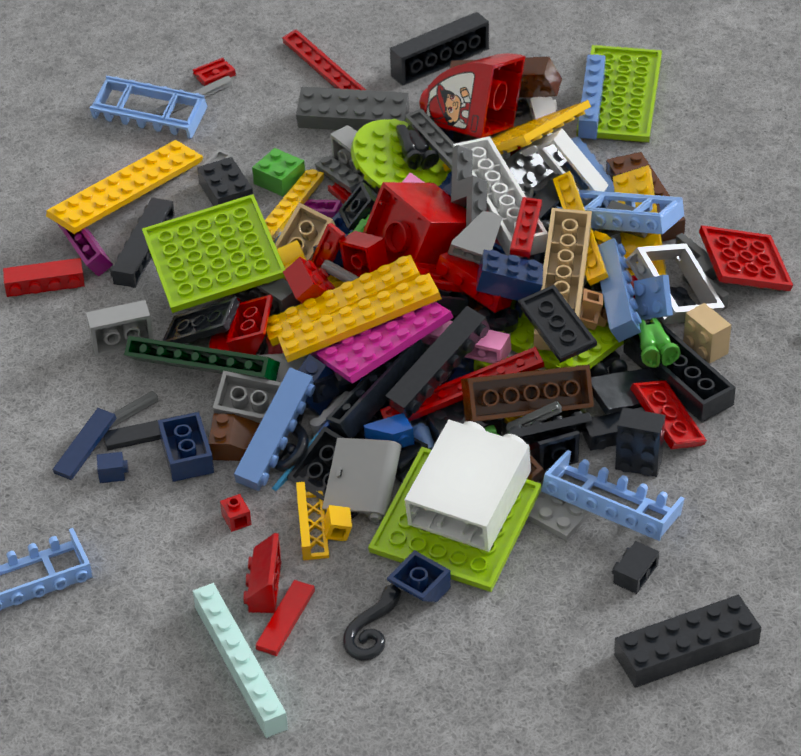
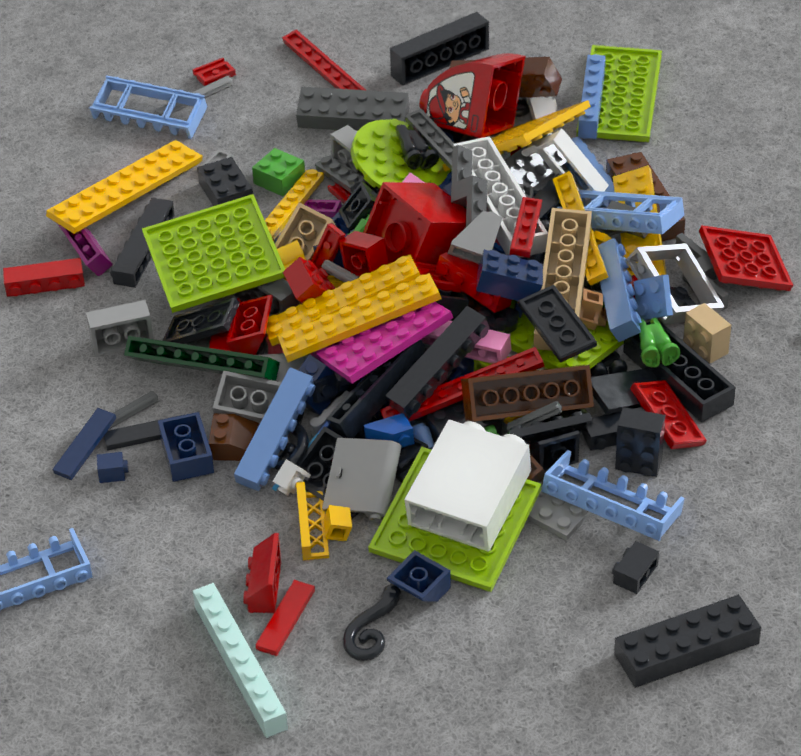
red brick [220,494,252,532] -> none
none -> white brick [273,459,311,496]

